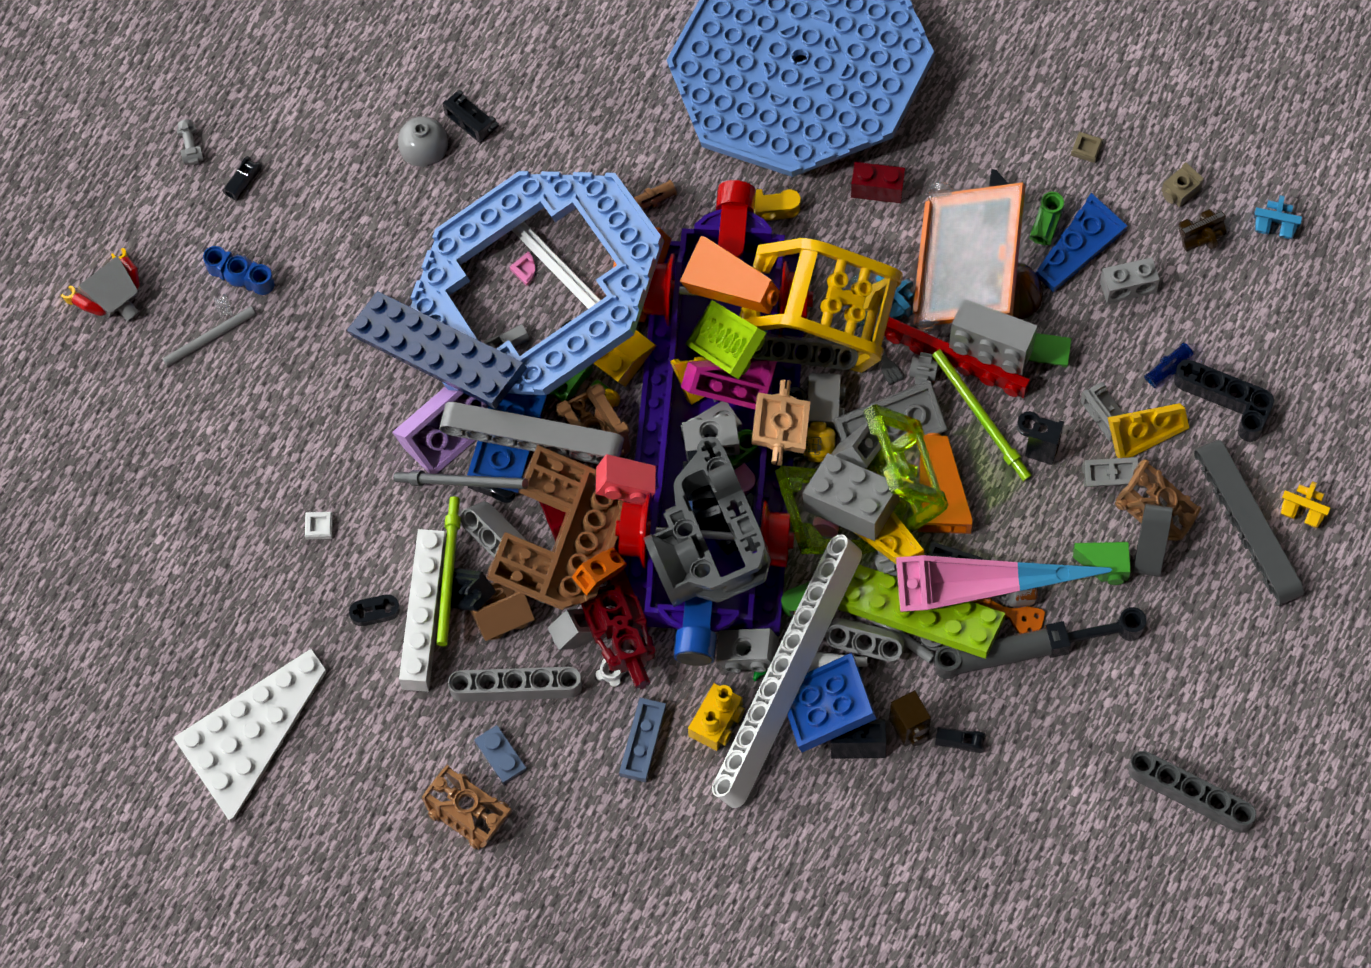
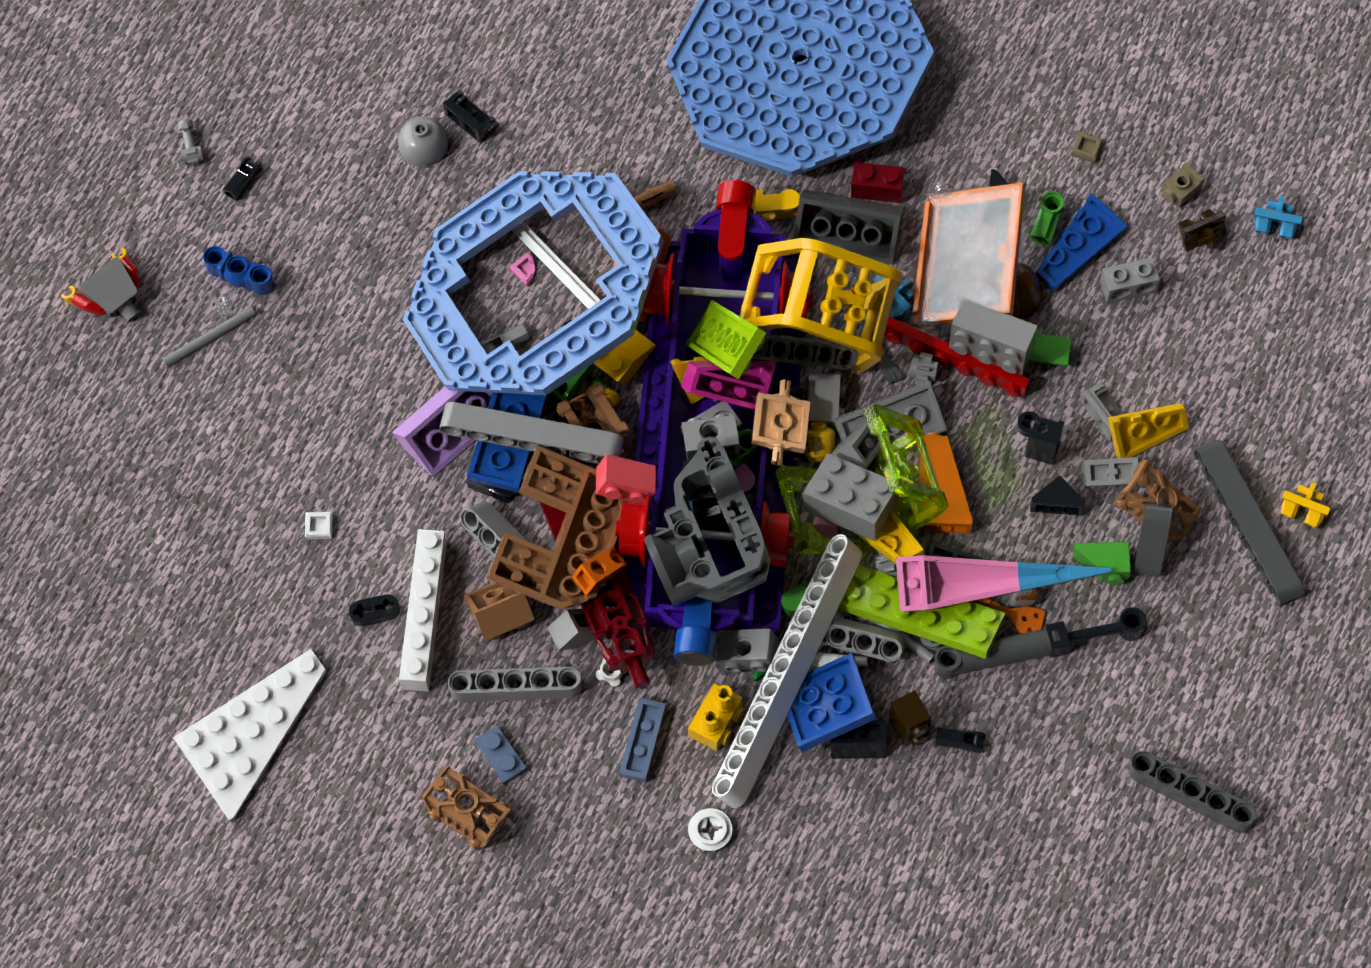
plate [347,291,527,409] -> none
dark grey bar [393,470,528,489] -> none
lime bar [437,496,461,646] -> none
black hinge [439,568,496,612] -> none
orange slope [680,236,780,314] -> none
lime bar [932,349,1032,482] -> none
clear blue pin [1144,342,1194,388] -> none
black beam [1174,360,1274,442] -> none
none -> white gear [688,808,732,852]
none -> dark grey slope [793,190,904,264]
none -> black slope [1030,475,1085,516]

